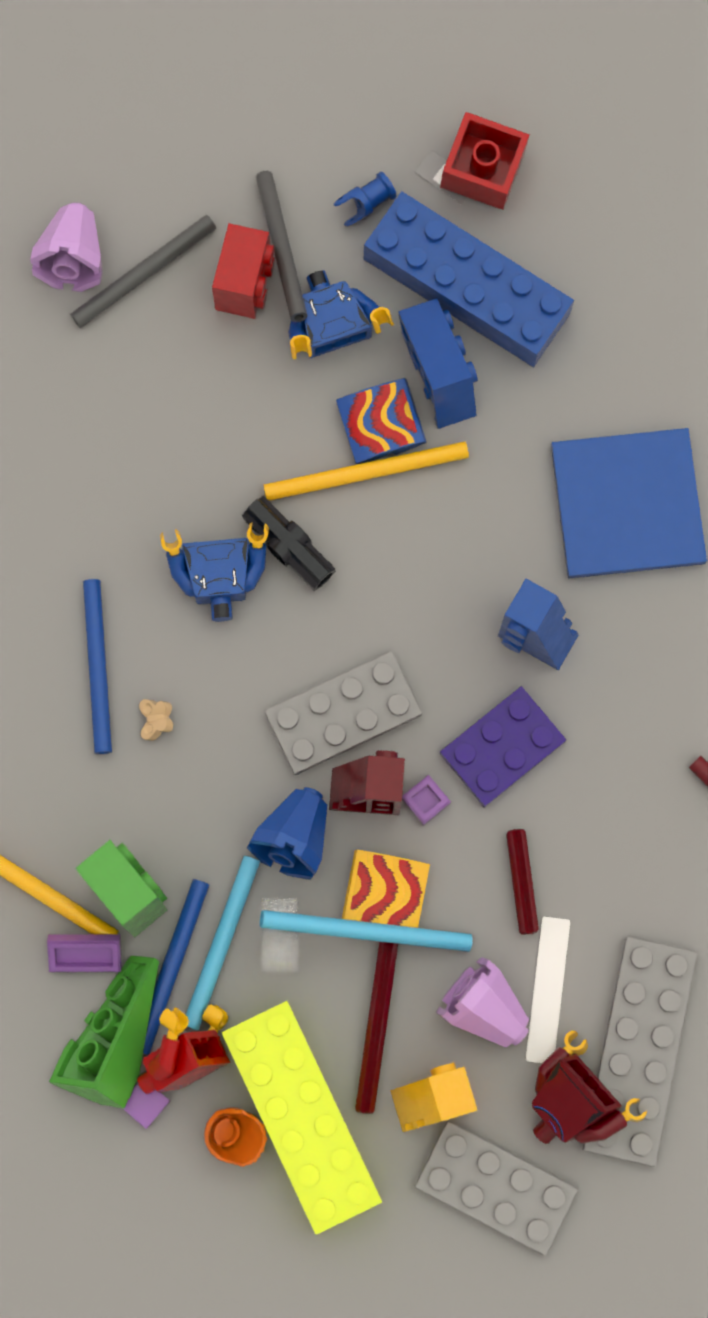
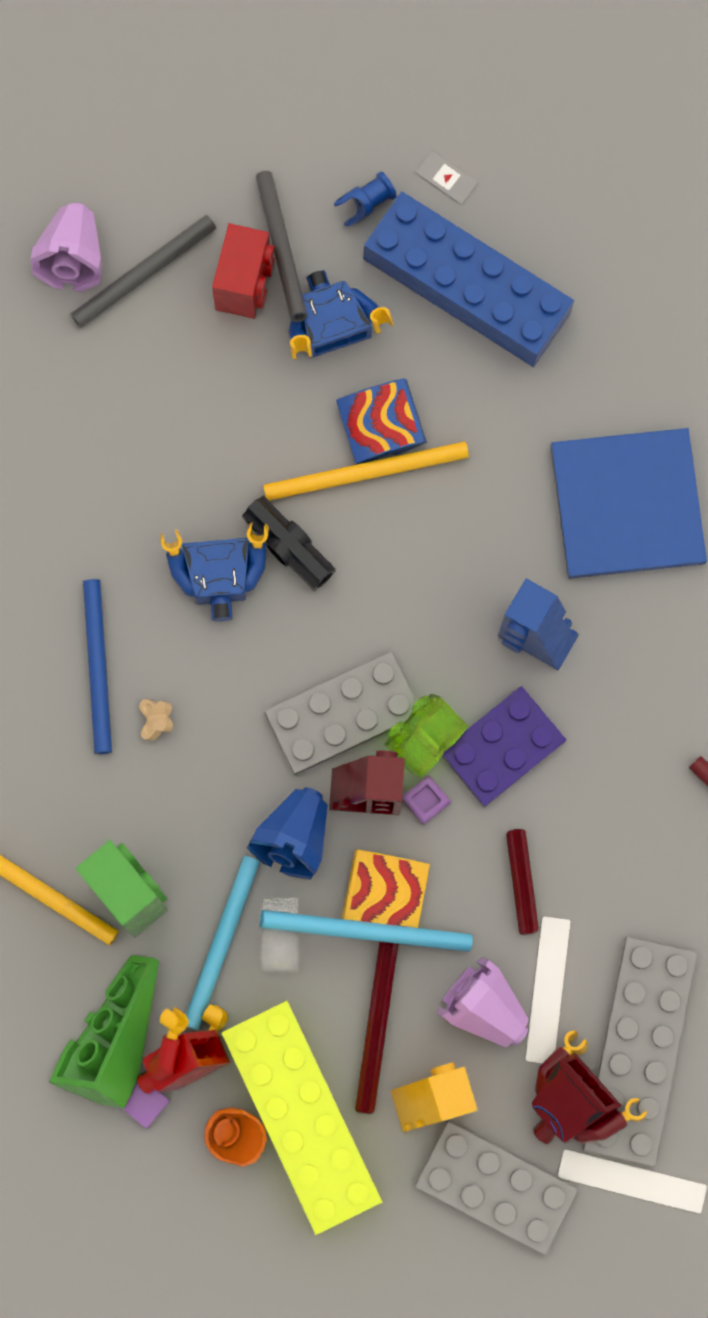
medium lavender tile [47,934,122,972] -> none
blue piece [143,879,210,1055] -> none
blue wedge [398,298,478,429] -> none
red brick [440,112,530,210] -> none
none -> clear neon green brick [384,694,468,777]
none -> white sticker [558,1149,707,1214]

